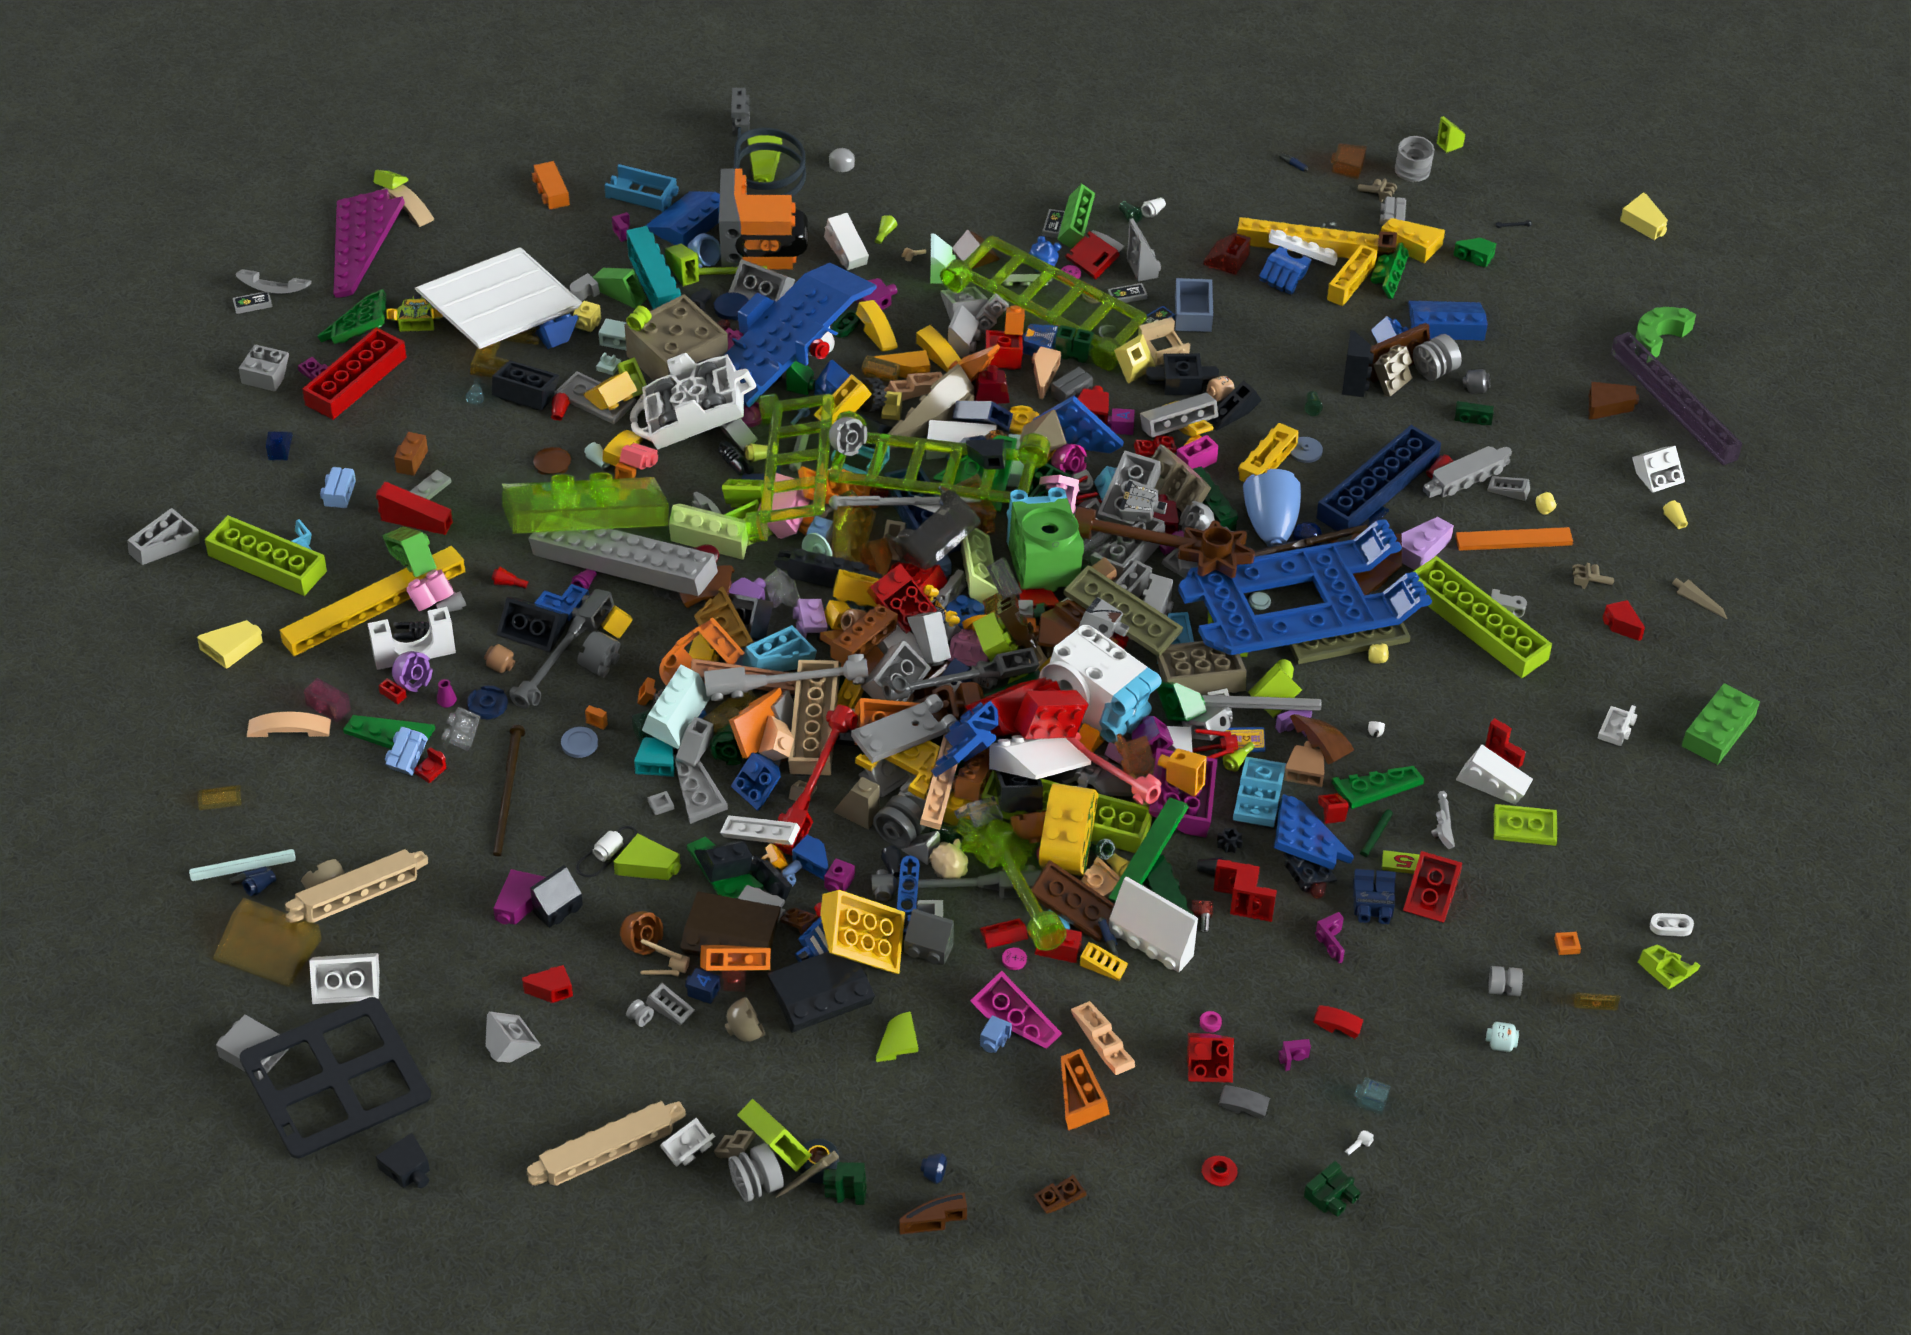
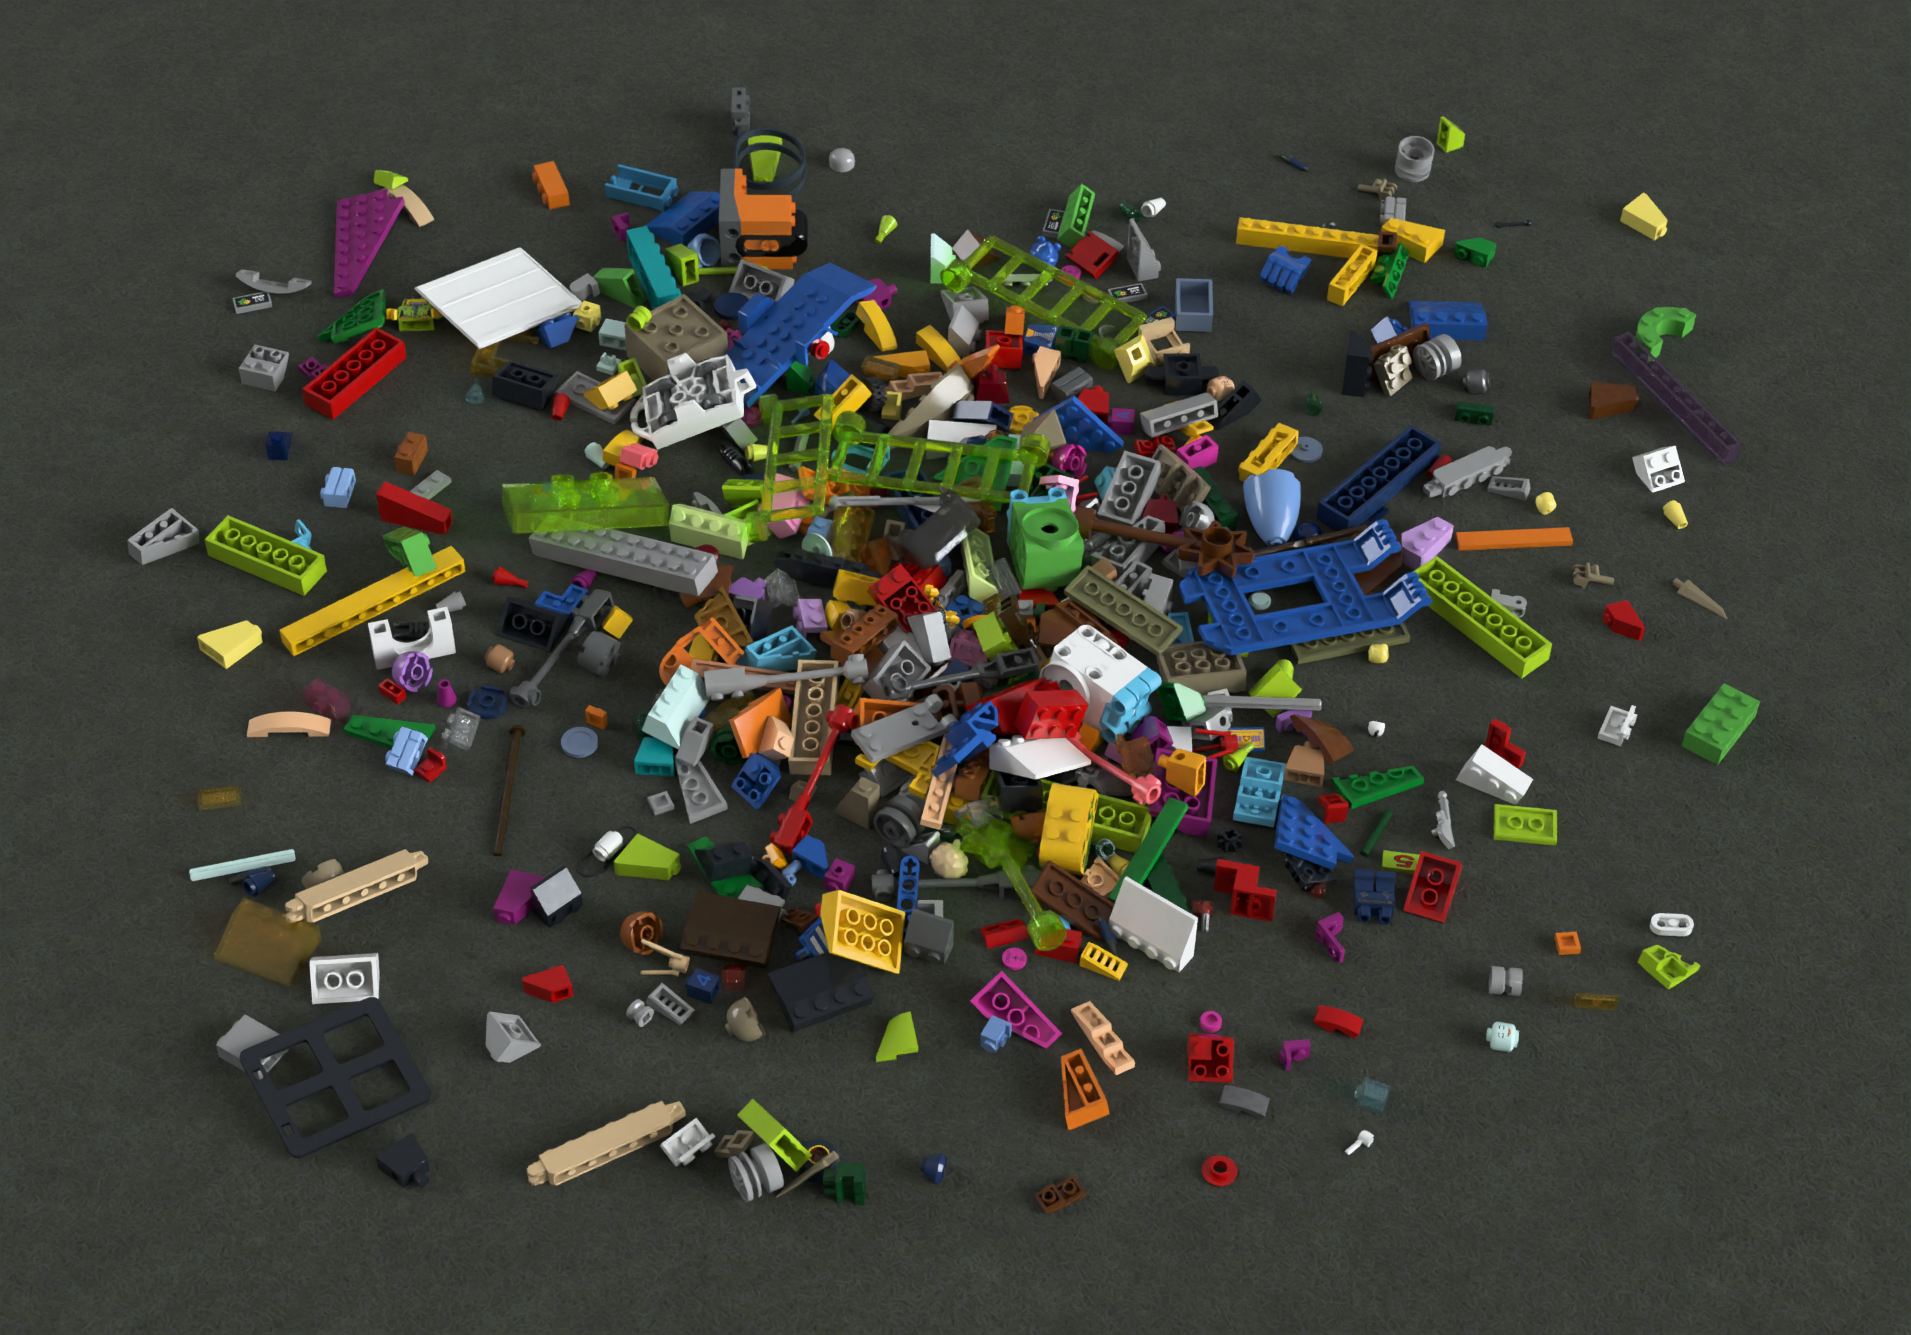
bright pink brick [407,569,454,611] -> none
reddish brown dish [533,447,571,475] -> none
orange plate [637,677,656,705] -> none
orange slope [700,945,771,971] -> none
white plate [720,815,800,845] -> none
light grey piece [771,690,794,731] -> none
white wedge [824,213,869,270] -> none
light grey cylinder [829,417,868,456] -> none
reddish brown slope [899,1192,967,1234] -> none
tan hand [902,248,926,261] -> none
black slope [966,439,1006,470] -> none
light grey slope [975,293,1009,334] -> none
light grey piece [1072,469,1093,494] -> none
light grey torso [1078,597,1129,638] -> none
light grey torso [1119,479,1167,522] -> none
clear red slope [1203,233,1251,275] -> none
white plate [1269,229,1337,266] -> none
dark green hips [1304,1161,1360,1217] -> none
clear orange torso [1331,143,1367,180] -> none

